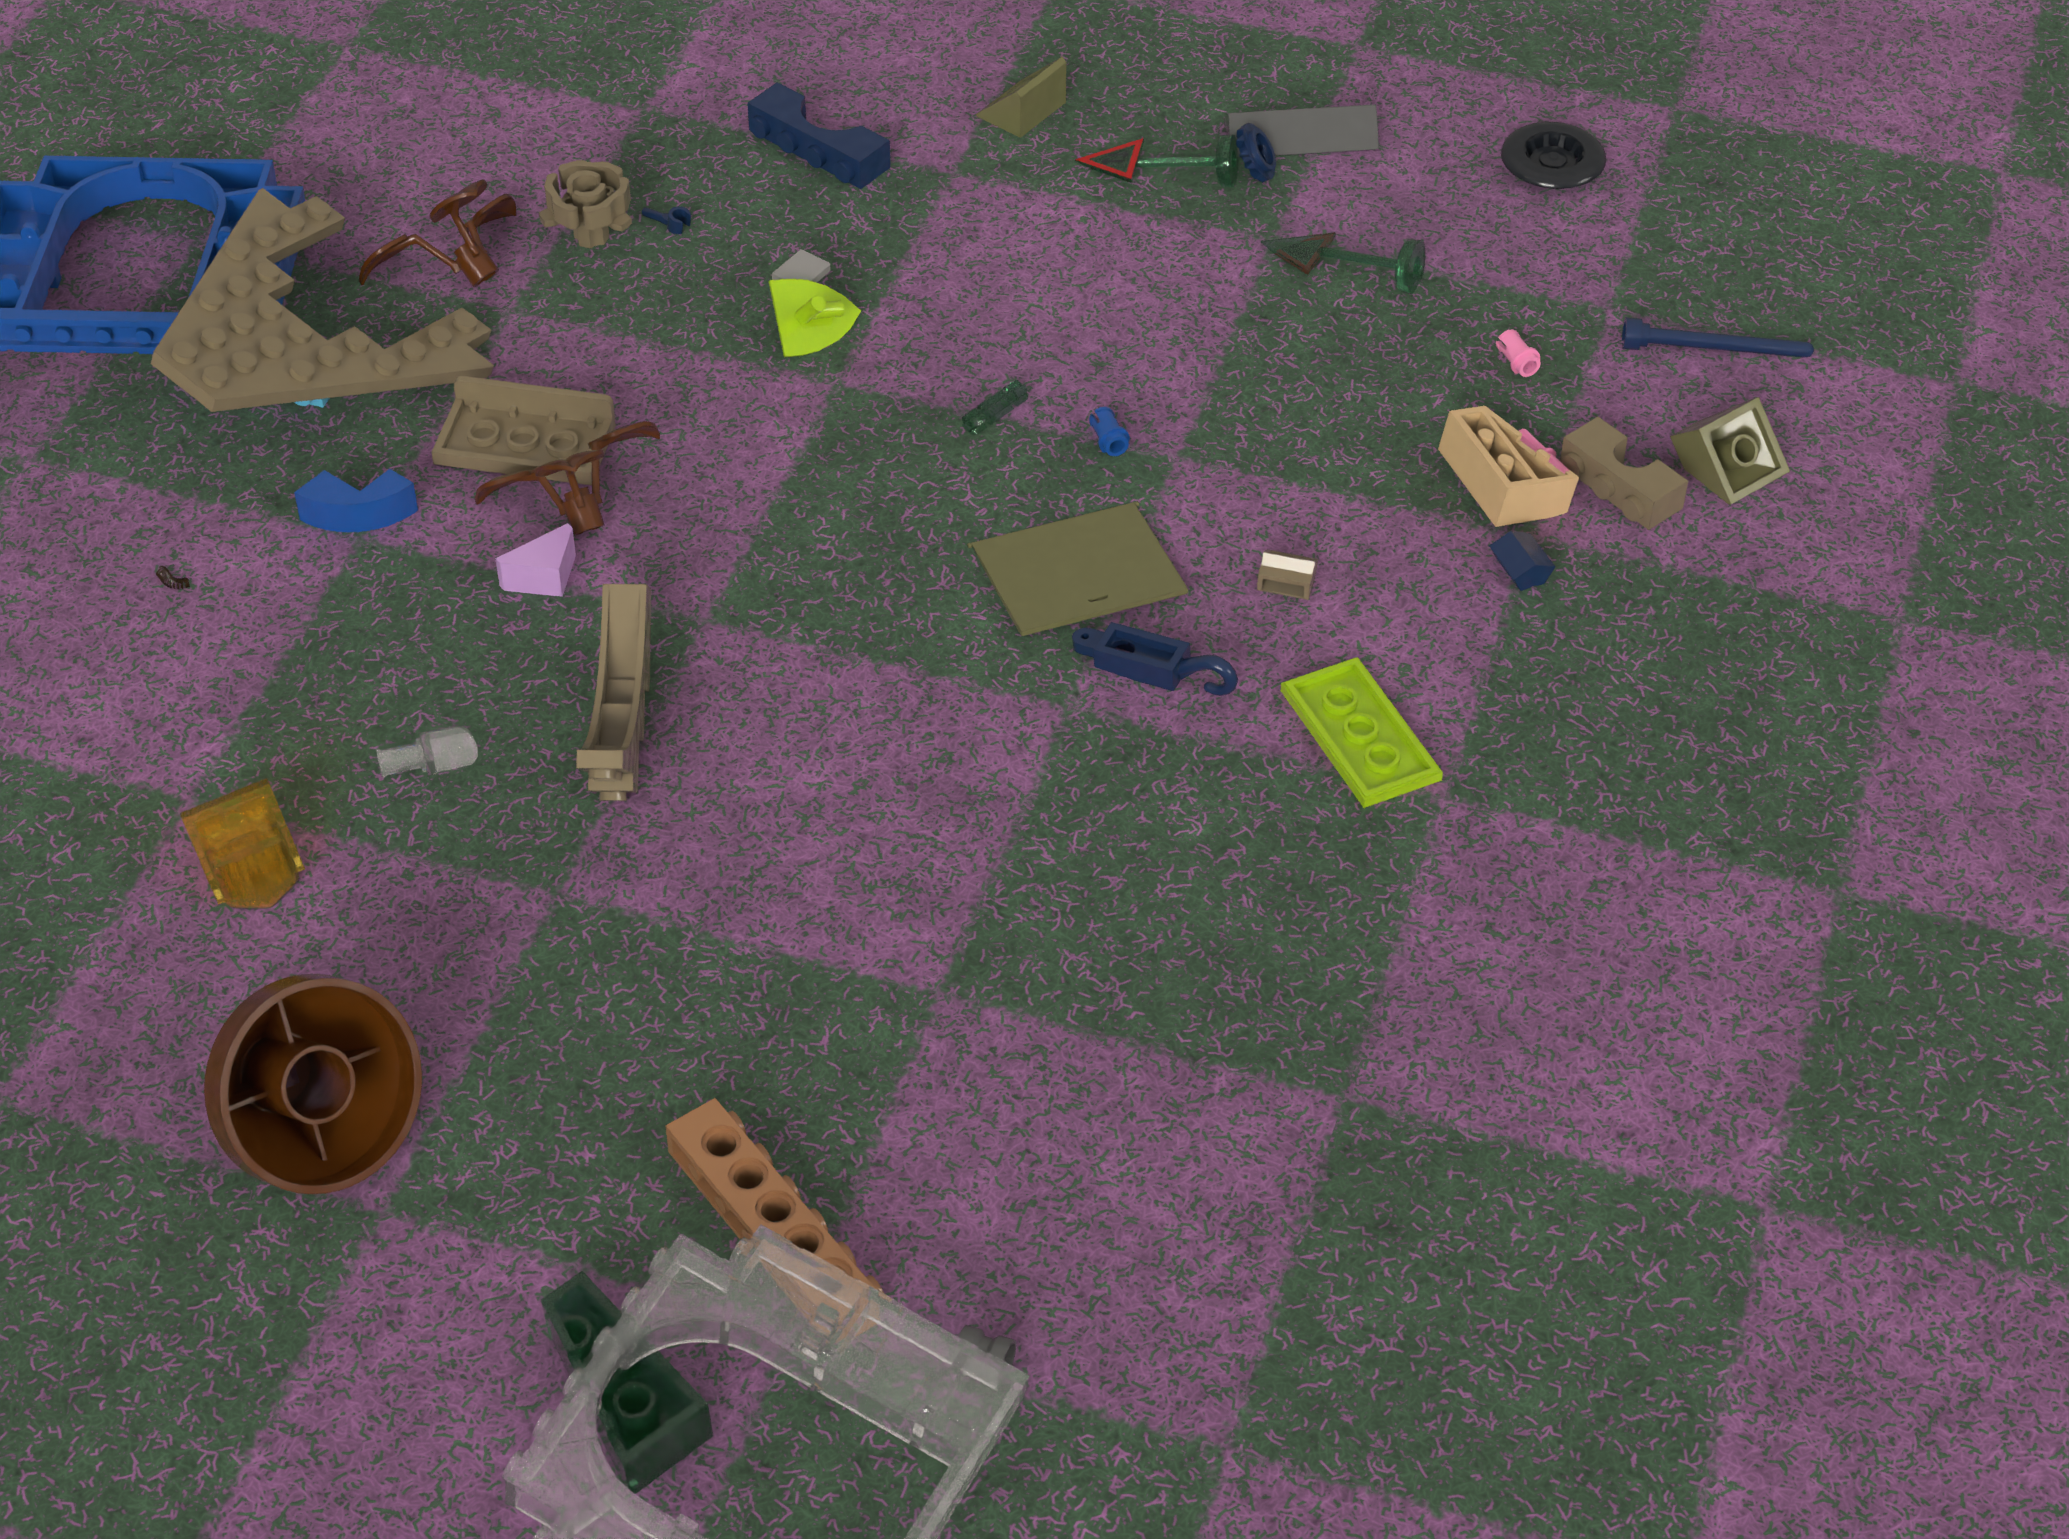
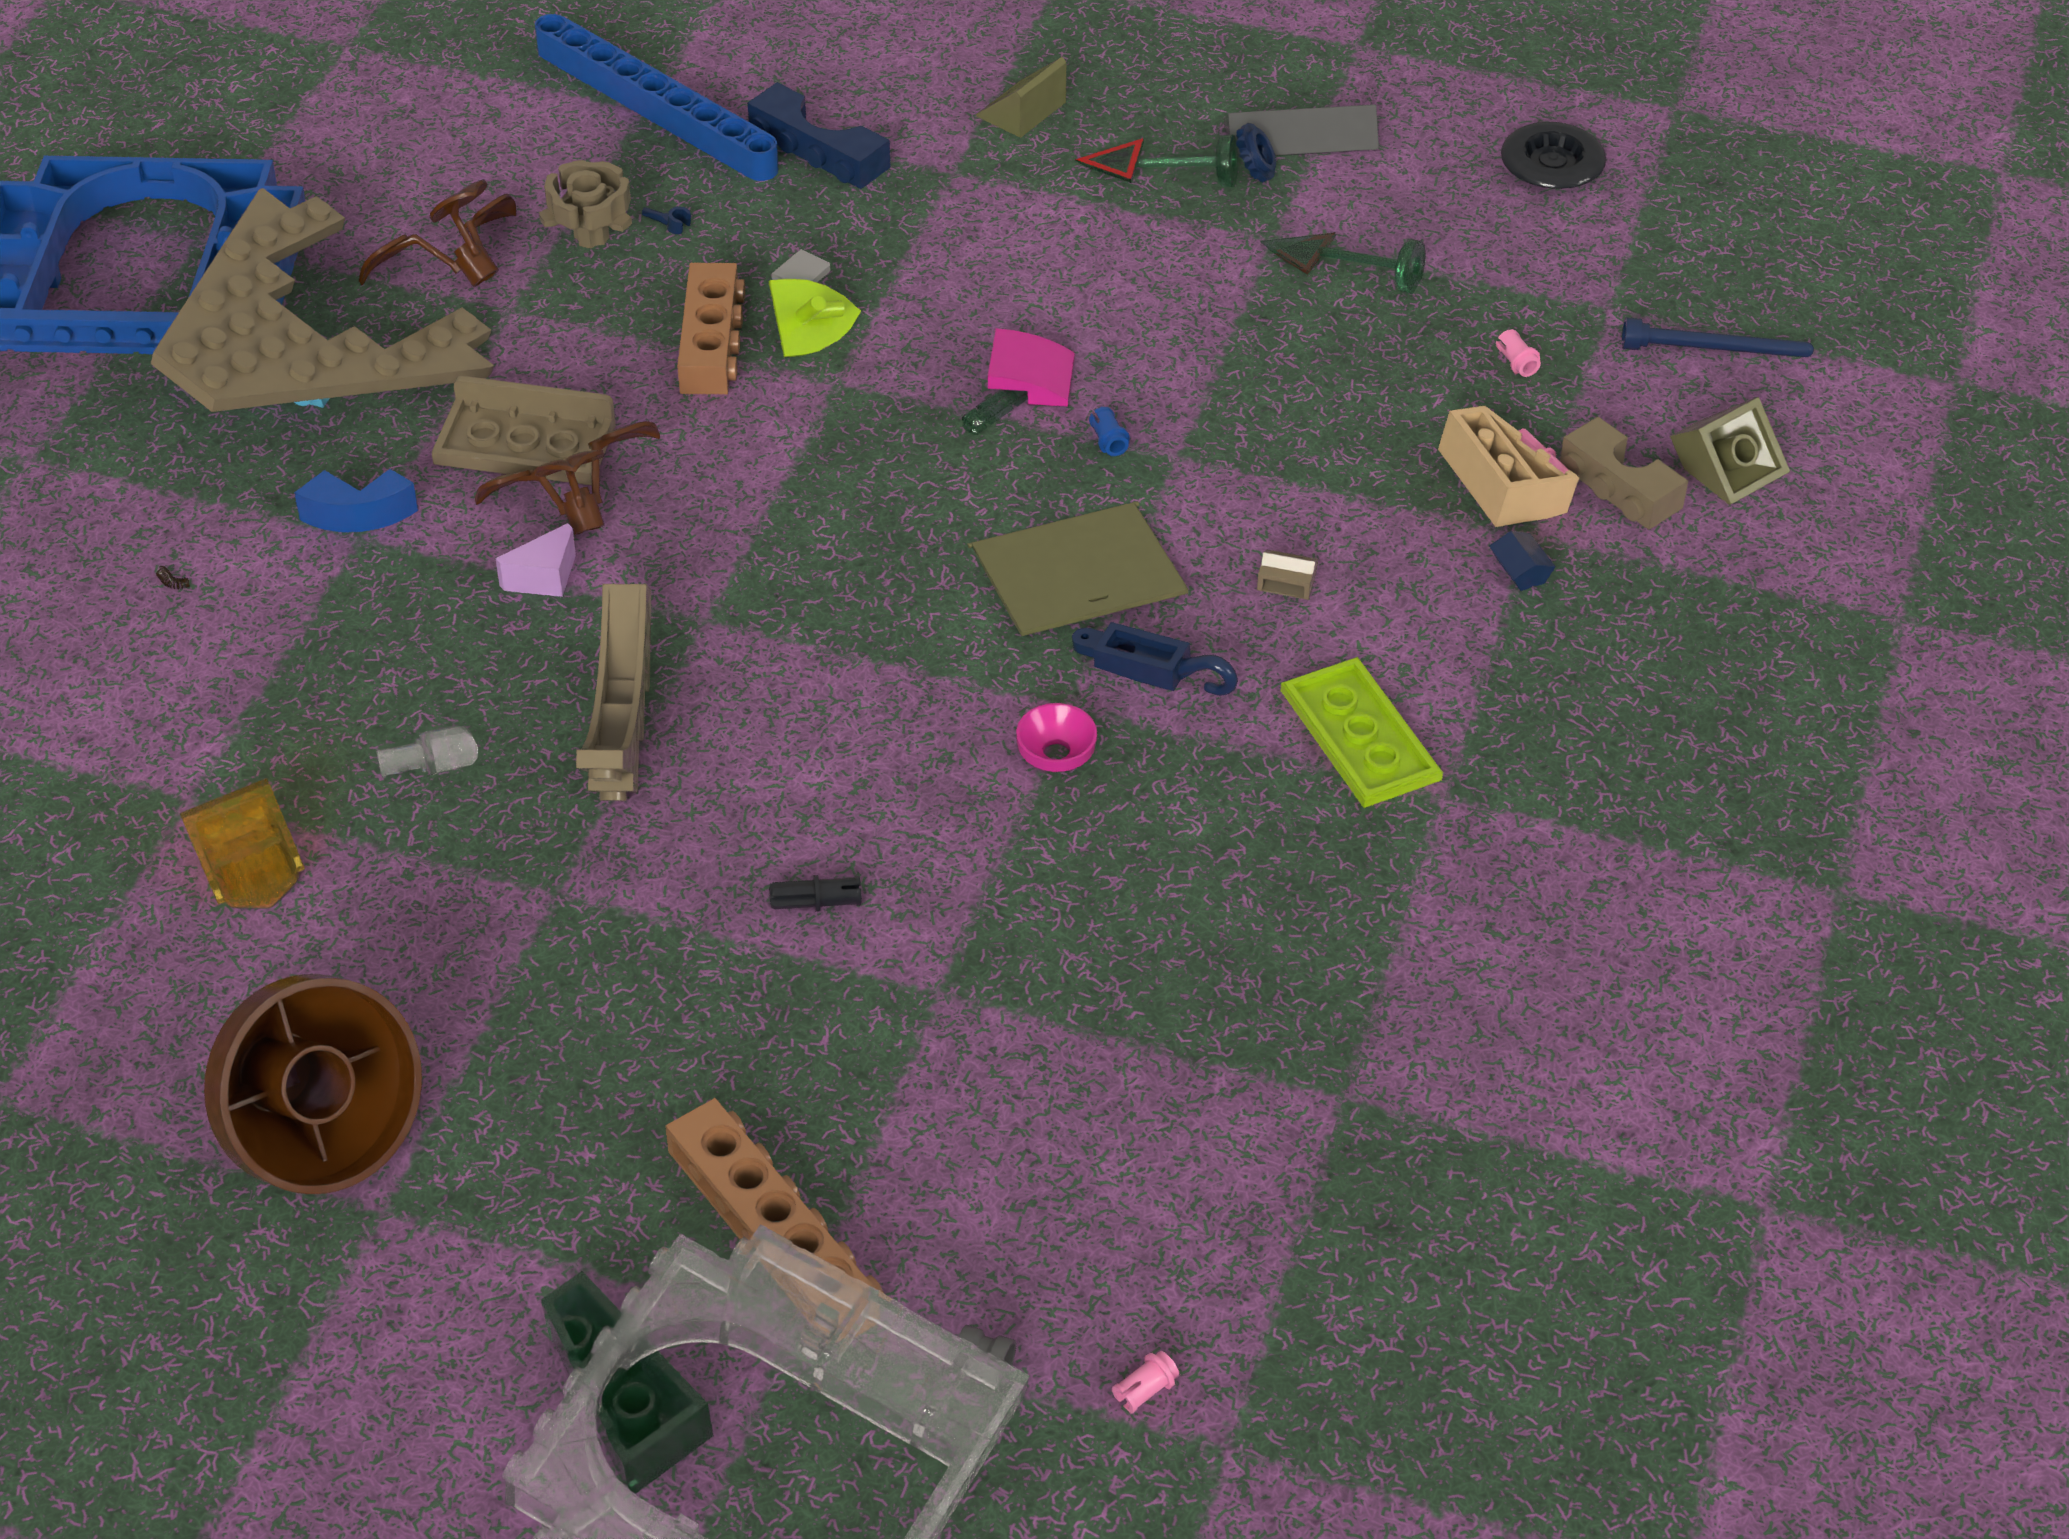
none -> blue beam [535,14,779,181]
none -> medium nougat brick [677,263,745,394]
none -> black axle [769,875,862,912]
none -> dark pink slope [988,328,1075,407]
none -> dark pink piece [1016,703,1097,772]
none -> bright pink pin [1112,1351,1179,1414]

